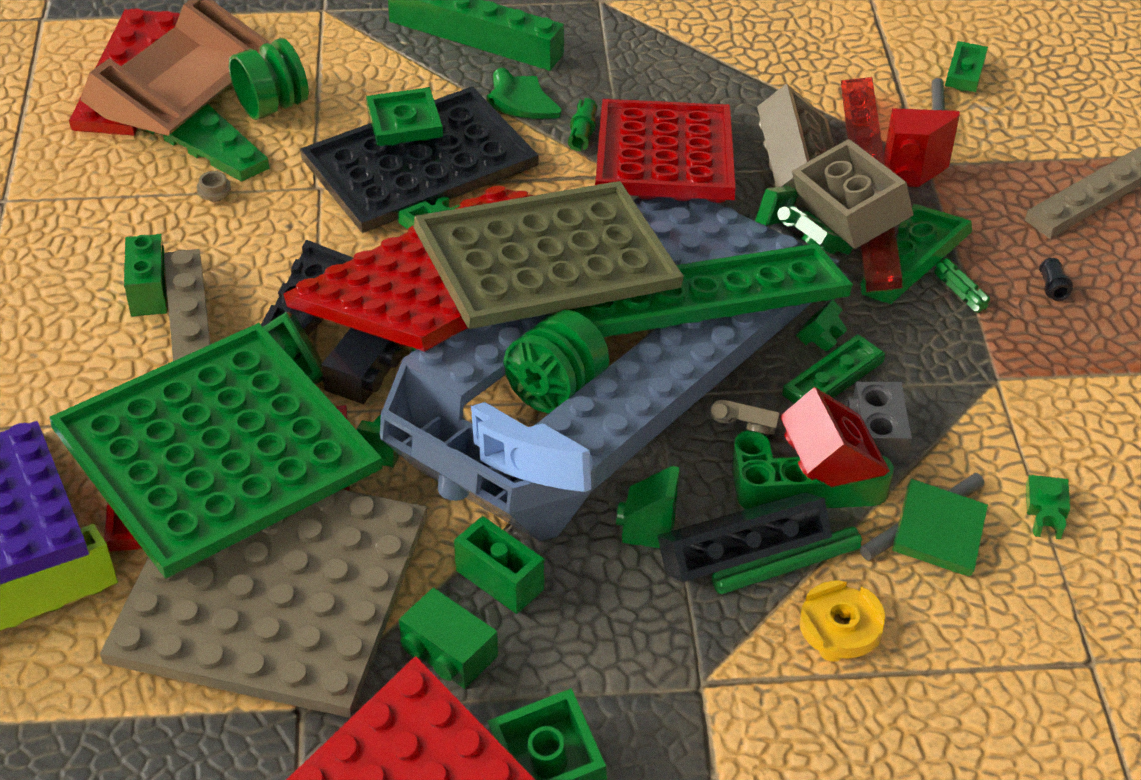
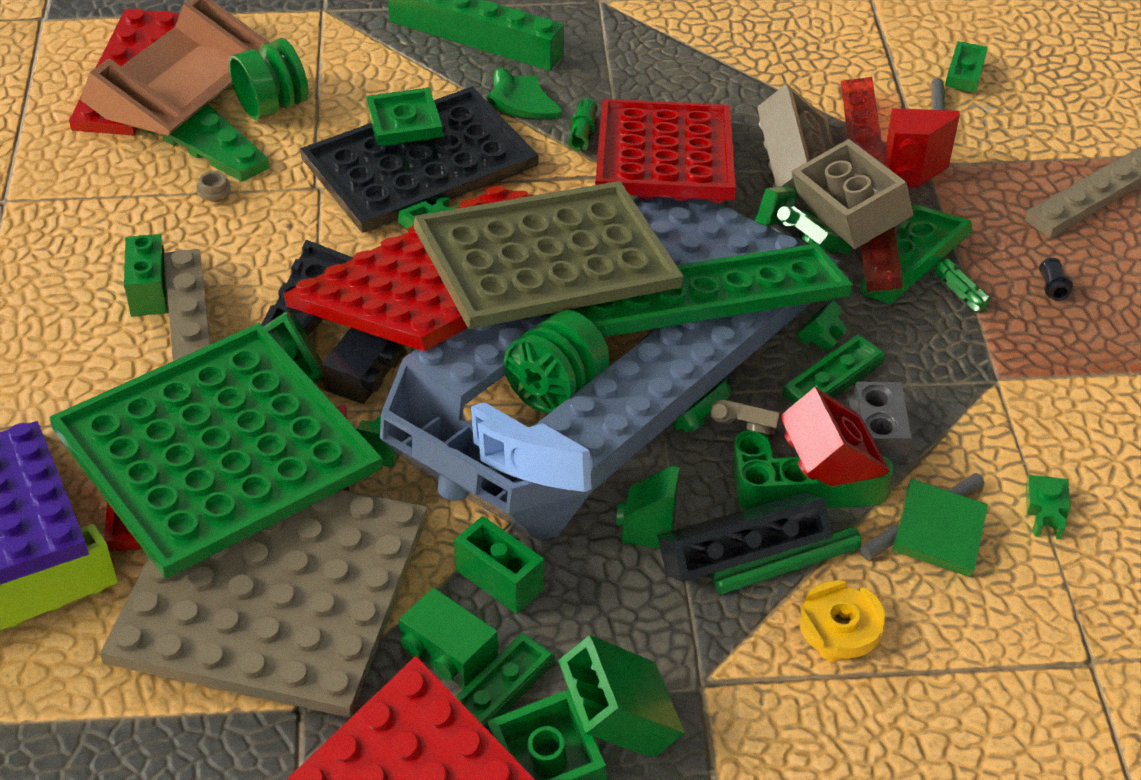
none -> green tile [455,632,555,730]
none -> green brick [558,635,685,758]
none -> green plate [671,378,732,433]

